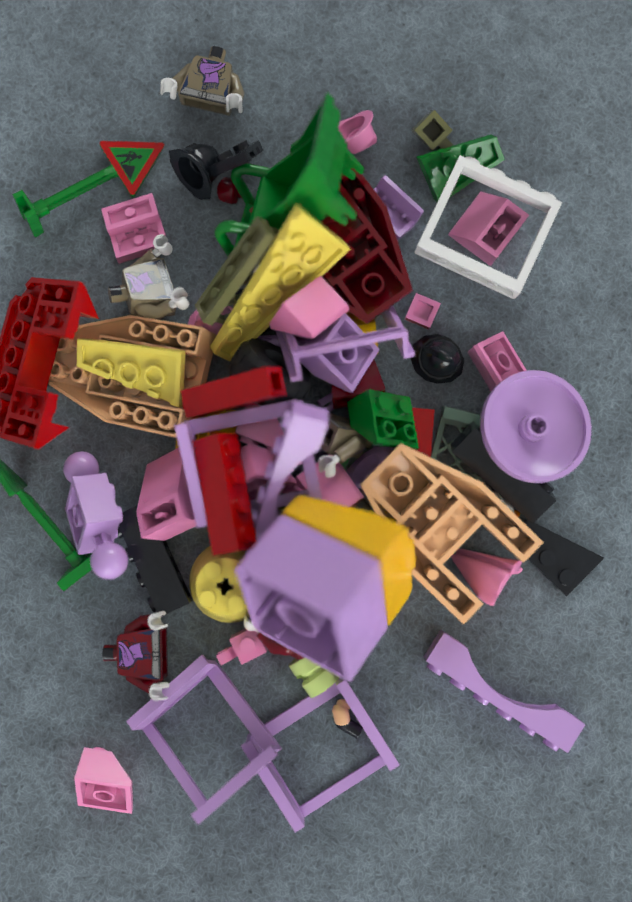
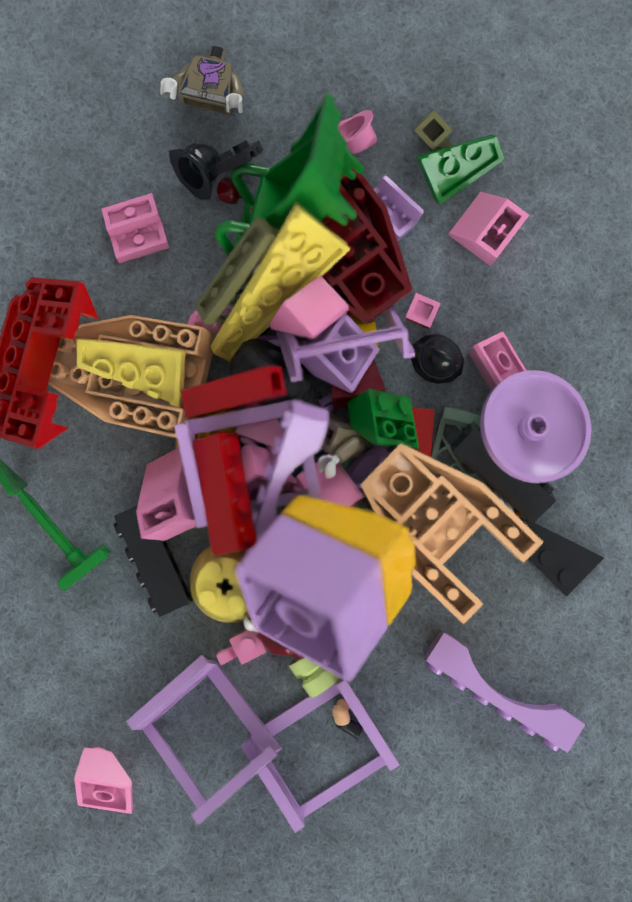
green piece [12,141,164,238] -> none
lavender brick [63,451,128,579] -> none
torso [102,611,169,701] -> none
torso [108,234,189,320] -> none
white window [414,155,562,299] -> none
bright pink hat [451,548,523,606] -> none

